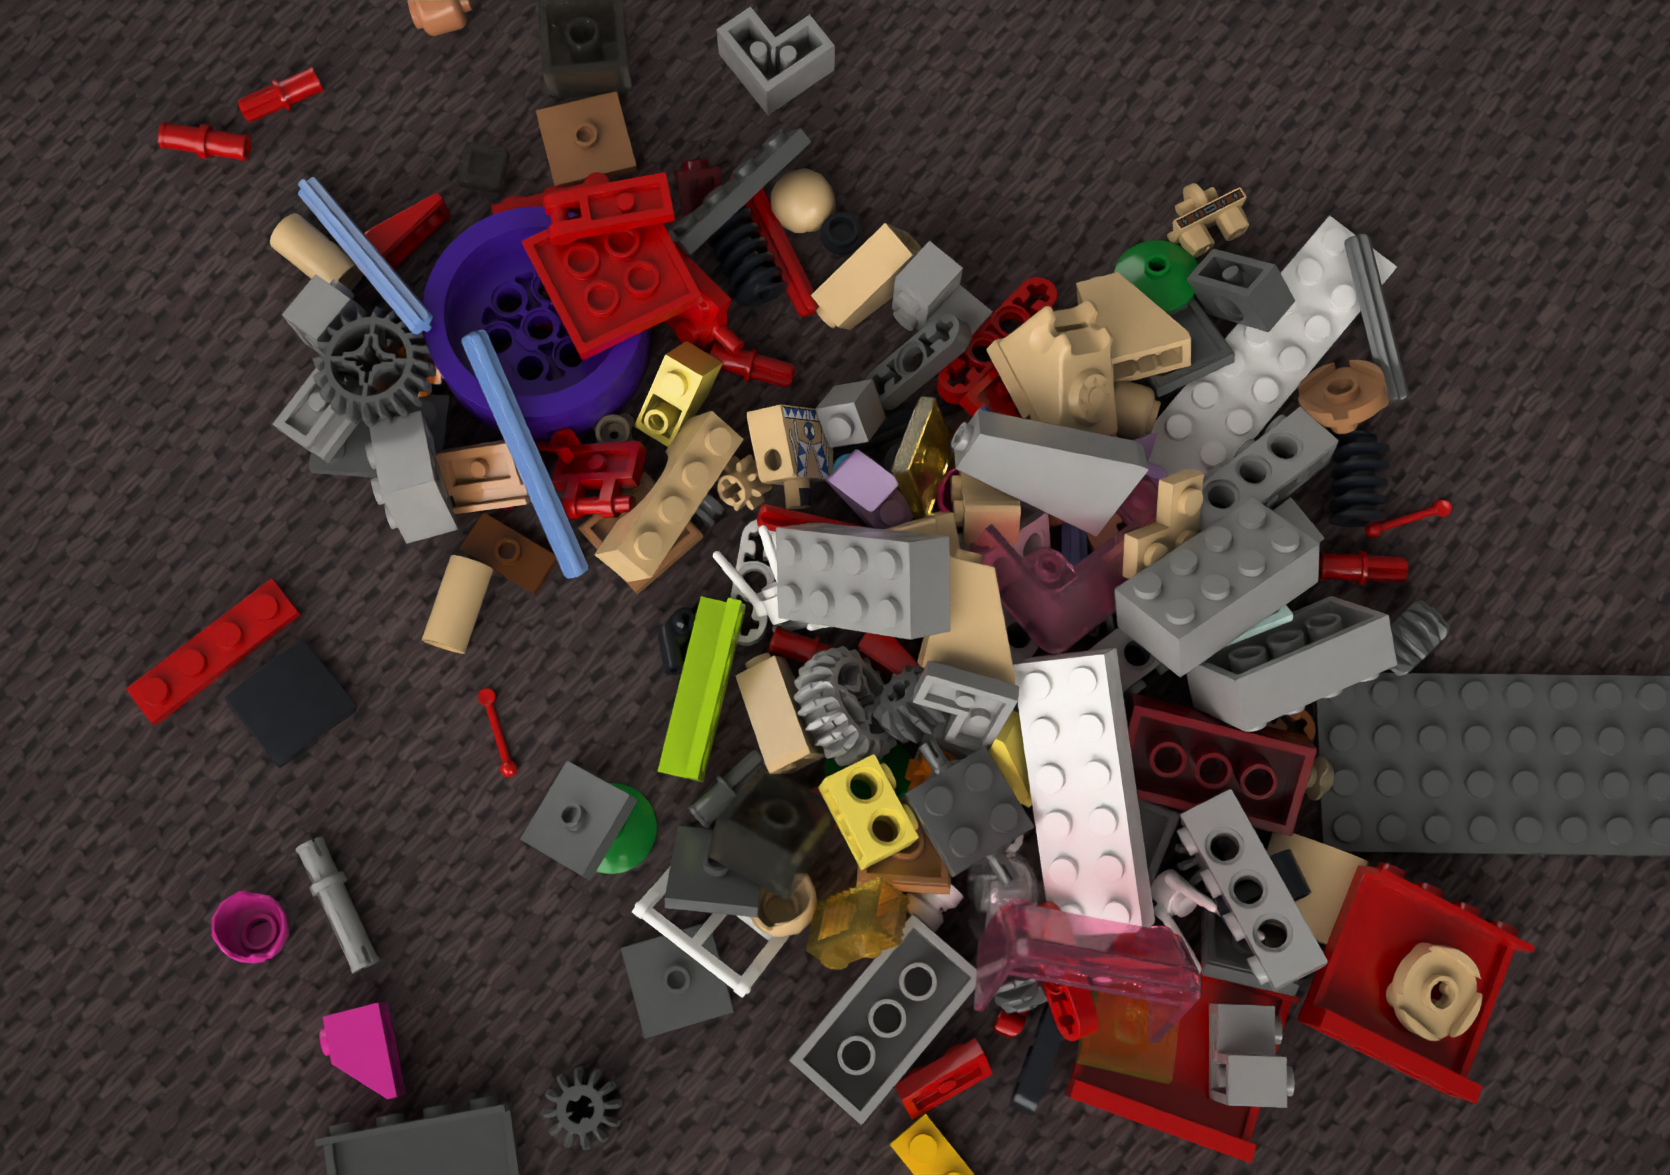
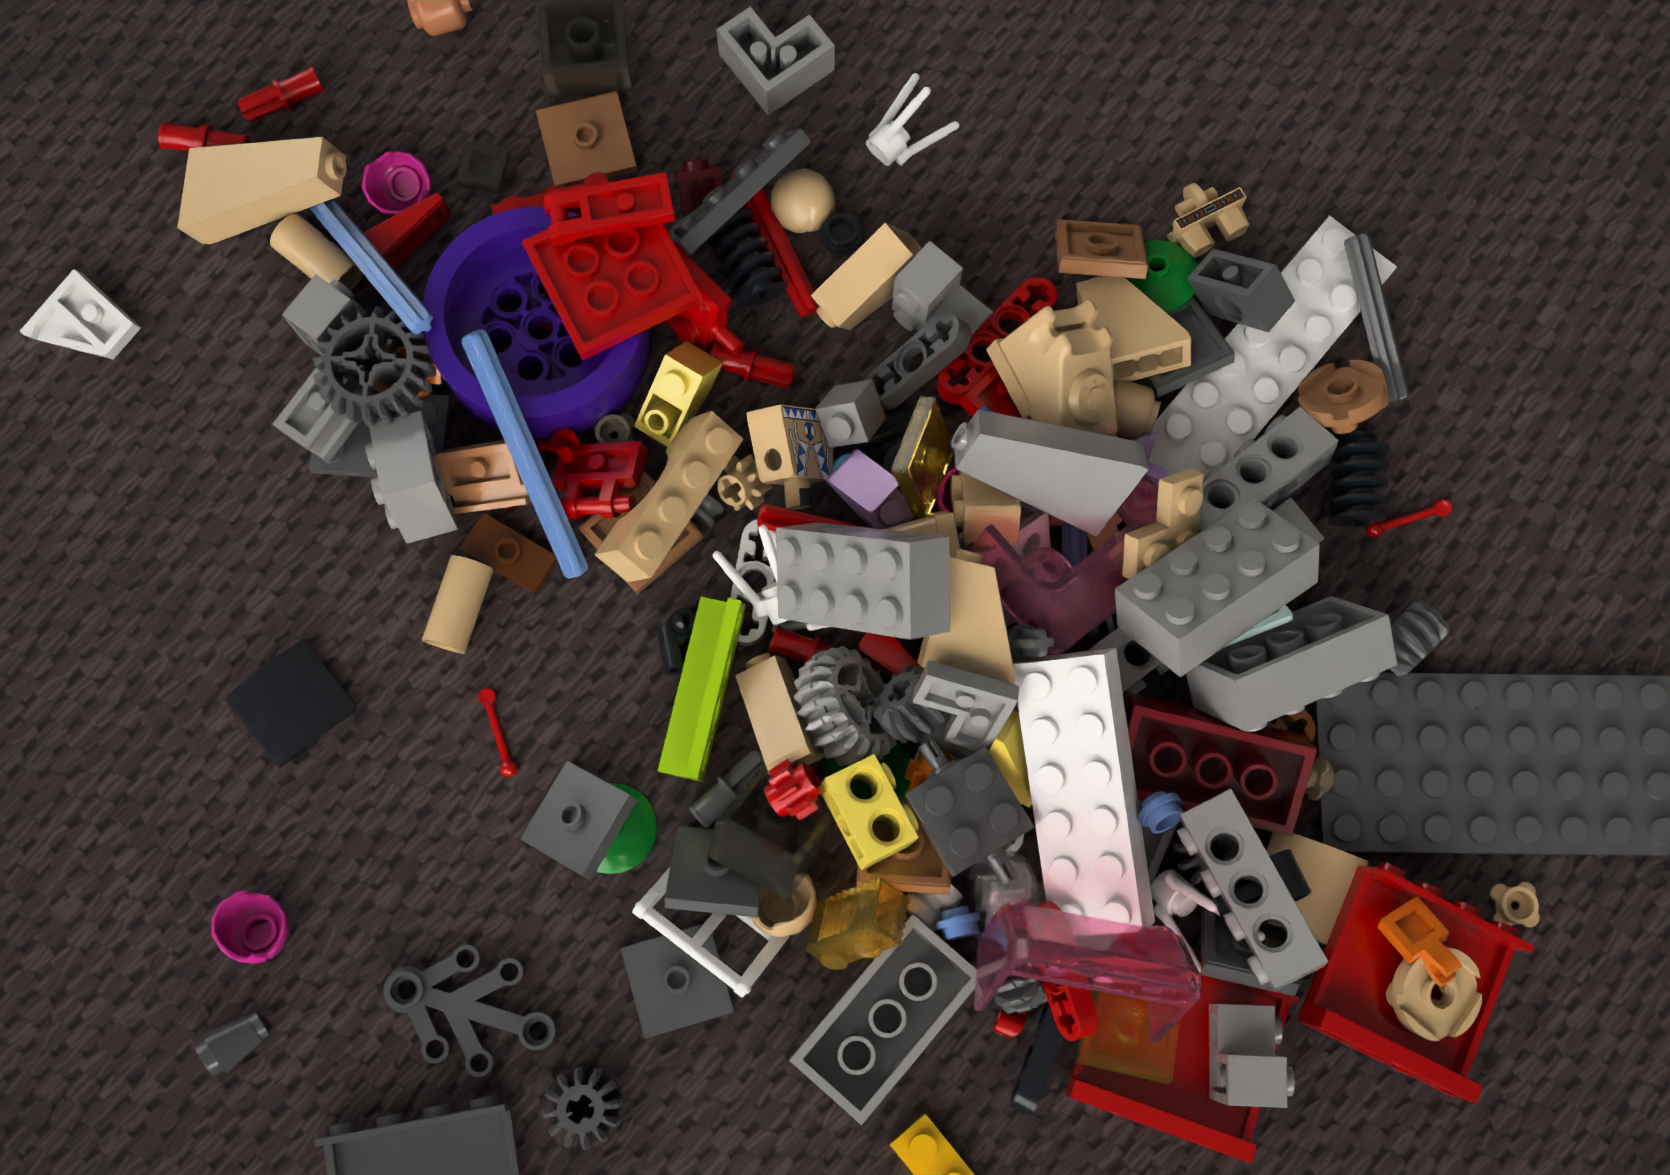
red plate [126,578,302,725] -> none
light grey pin [295,836,380,974] -> none
dark pink slope [319,1002,407,1099] -> none
red plate [894,1038,993,1120] -> none
red axle [1318,550,1408,586] -> none
none -> white wing [20,269,141,360]
none -> tan slope [177,137,347,244]
none -> dark grey cone [194,1011,271,1077]
none -> dark pink hair [362,151,432,216]
none -> dark grey plant [383,944,558,1077]
none -> red gear [764,759,823,820]
none -> white plant [866,73,959,166]
none -> medium blue plate [934,906,981,942]
none -> dark grey axle [1006,624,1054,661]
none -> medium nougat plate [1055,219,1148,279]
none -> medium blue plate [1138,791,1184,834]
none -> orange plate [1378,896,1462,987]
none -> tan plate [1490,882,1540,927]

